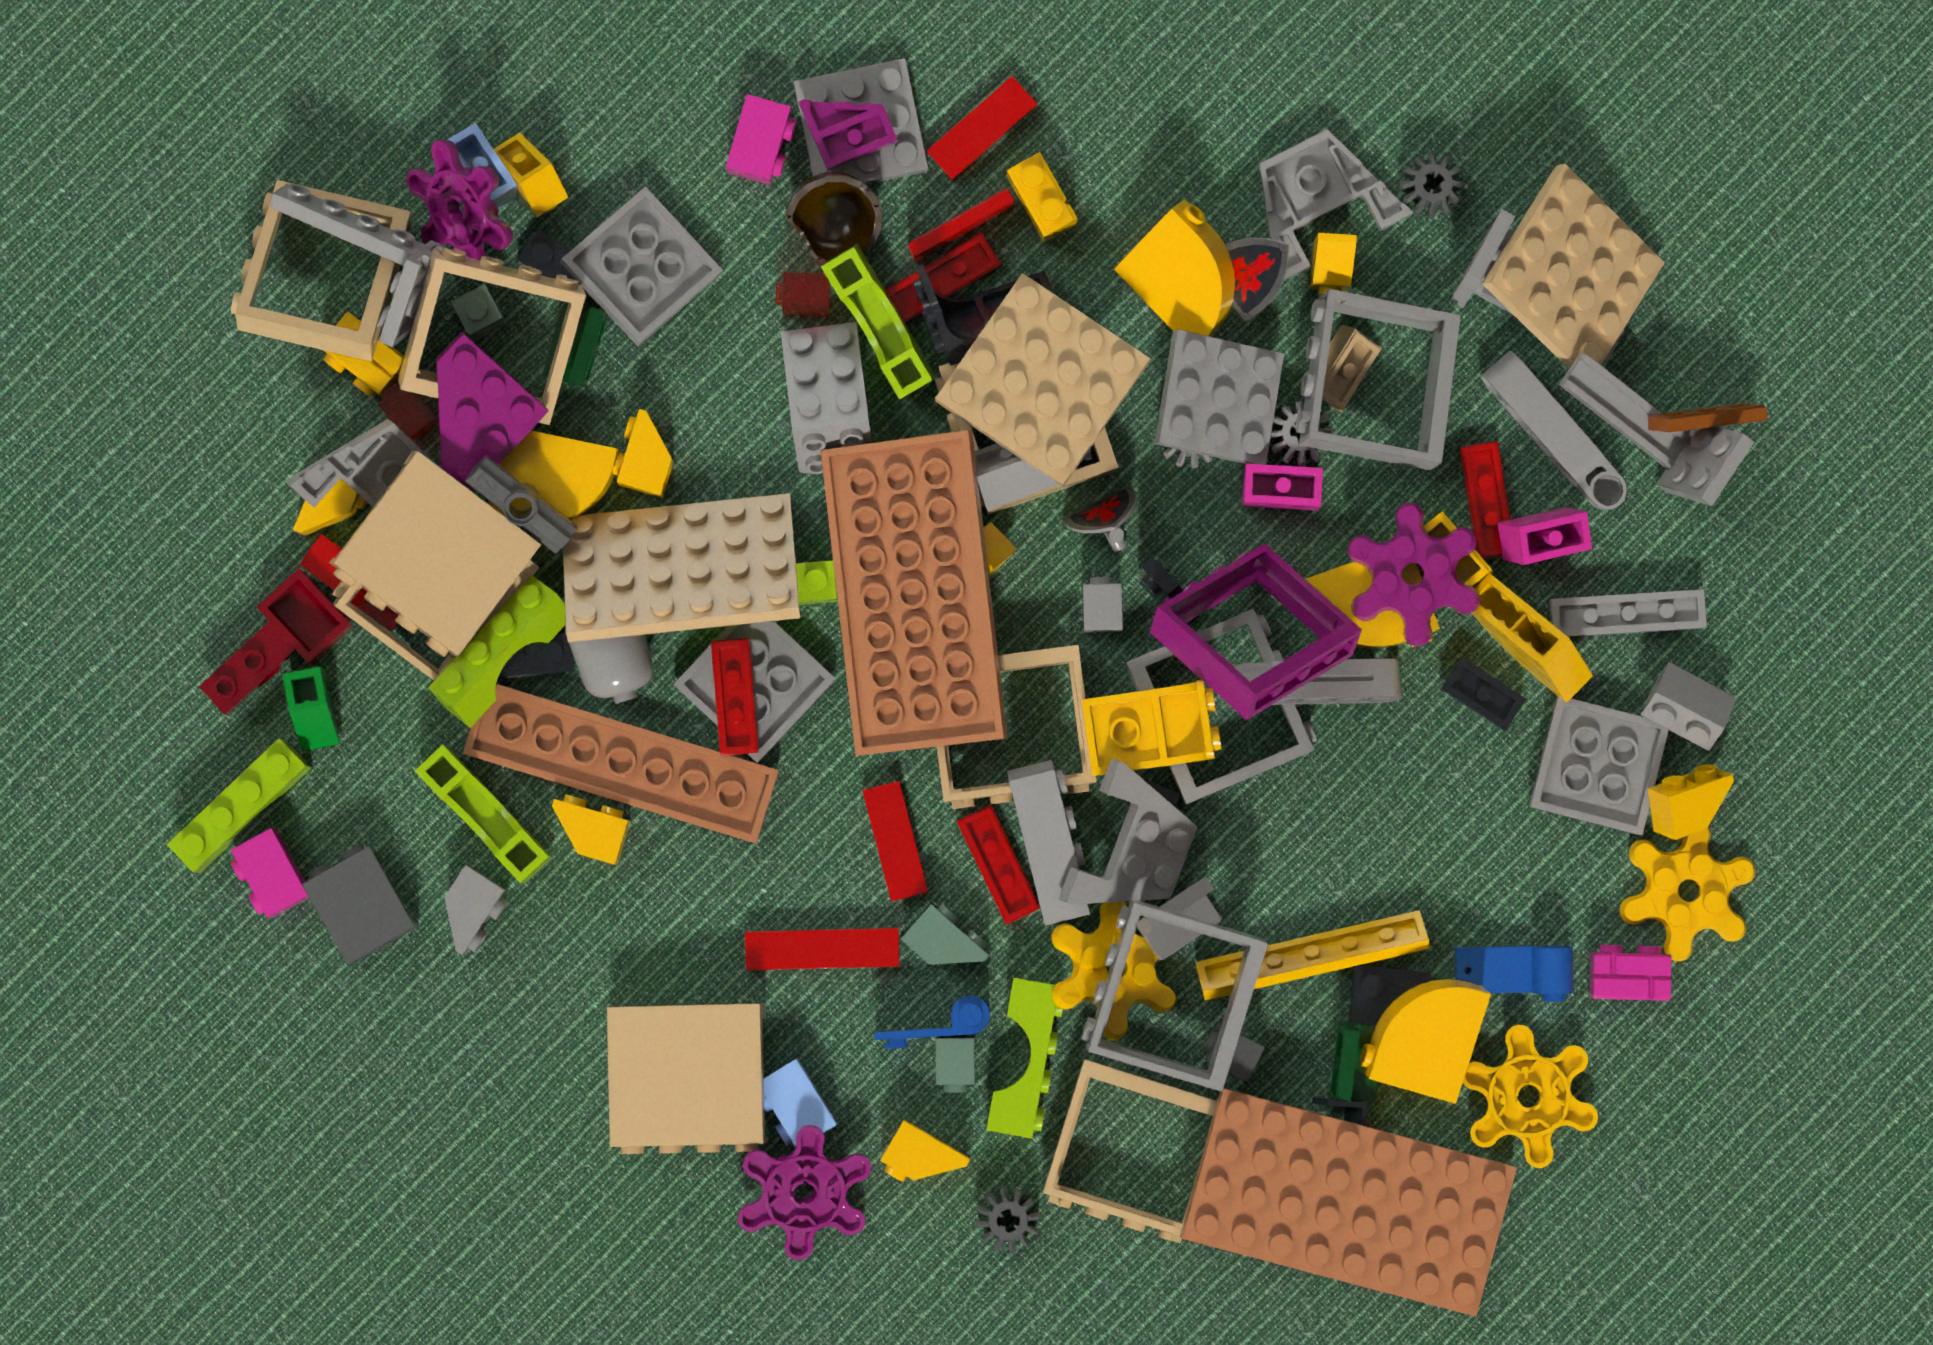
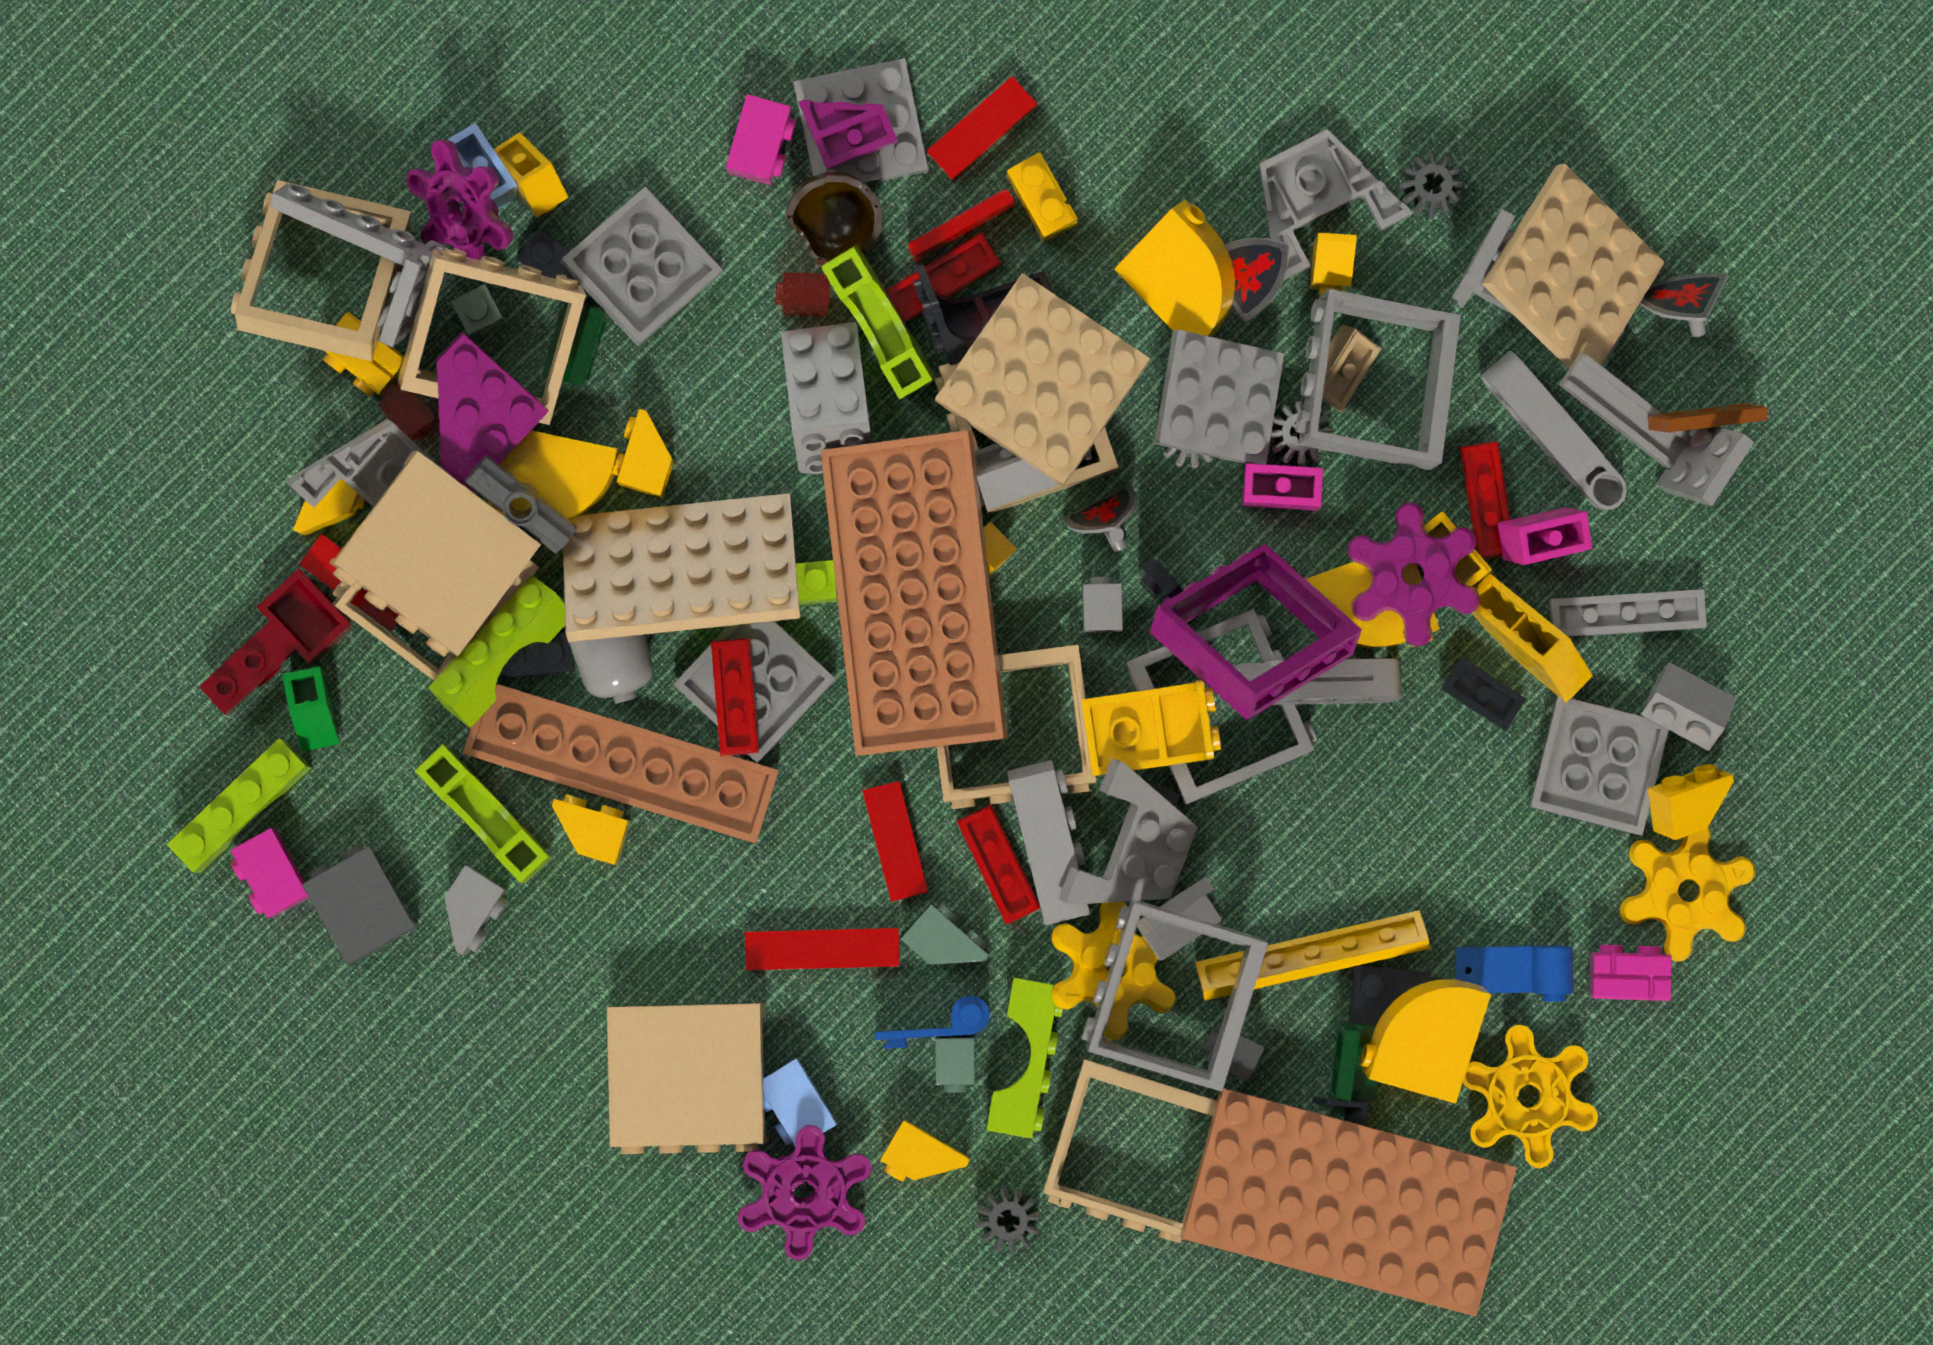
none -> shield [1639,273,1728,337]

